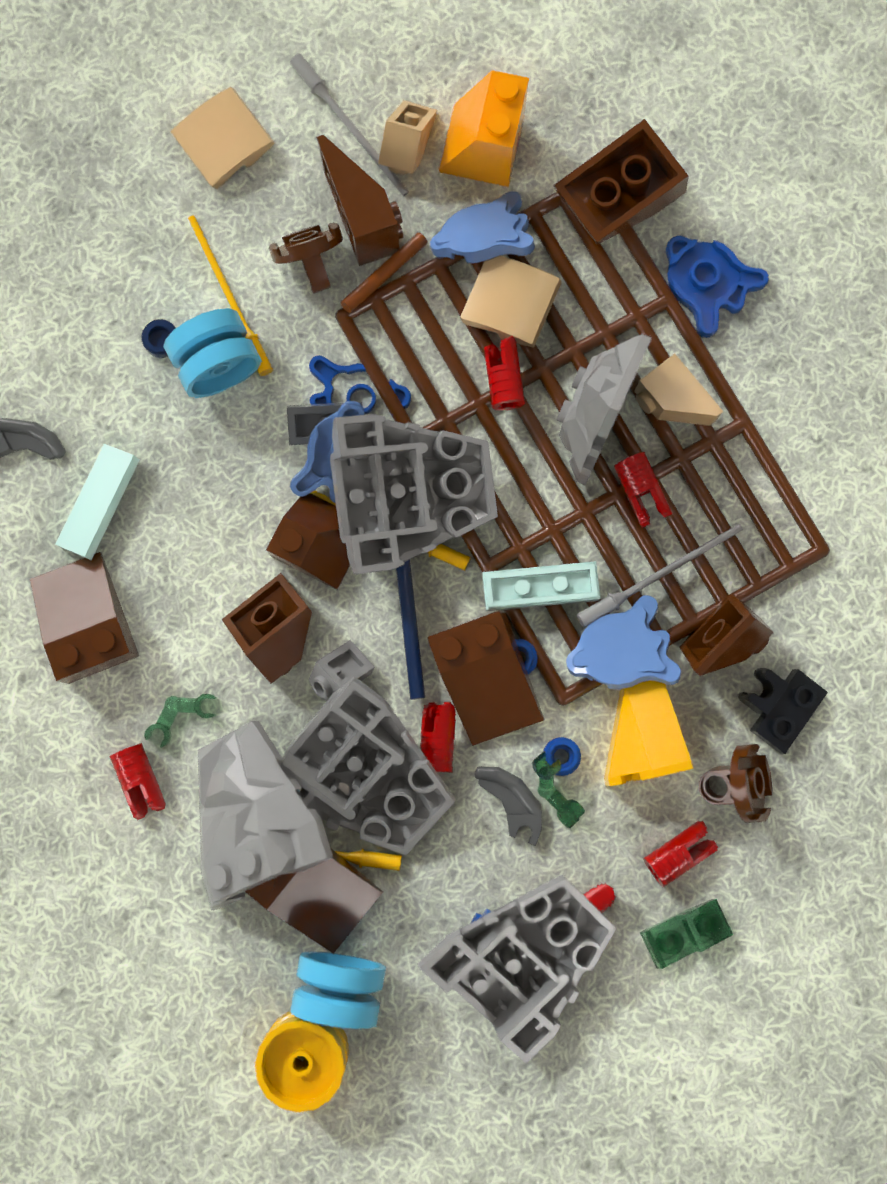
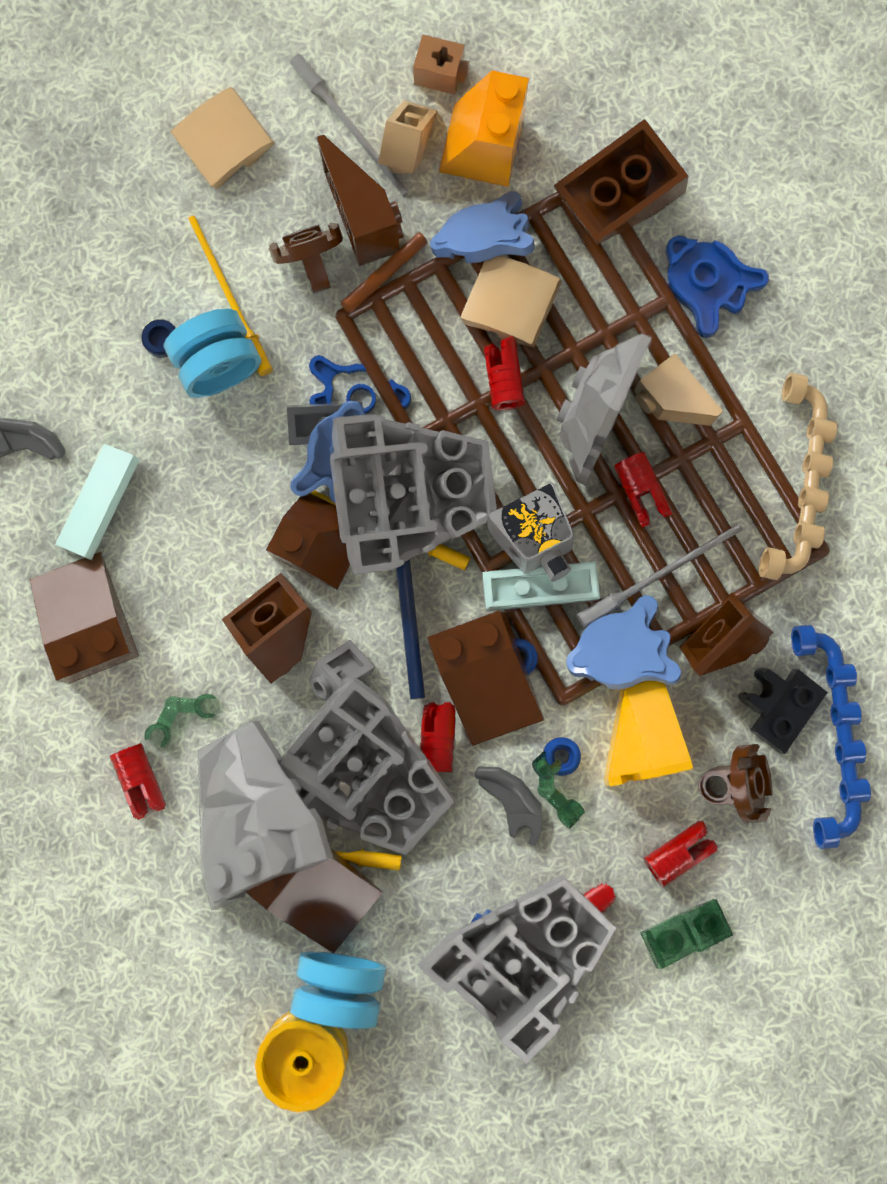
none -> medium nougat brick [413,34,469,95]
none -> torso [487,482,574,582]
none -> tan bar [759,372,837,580]
none -> blue bar [791,625,871,849]

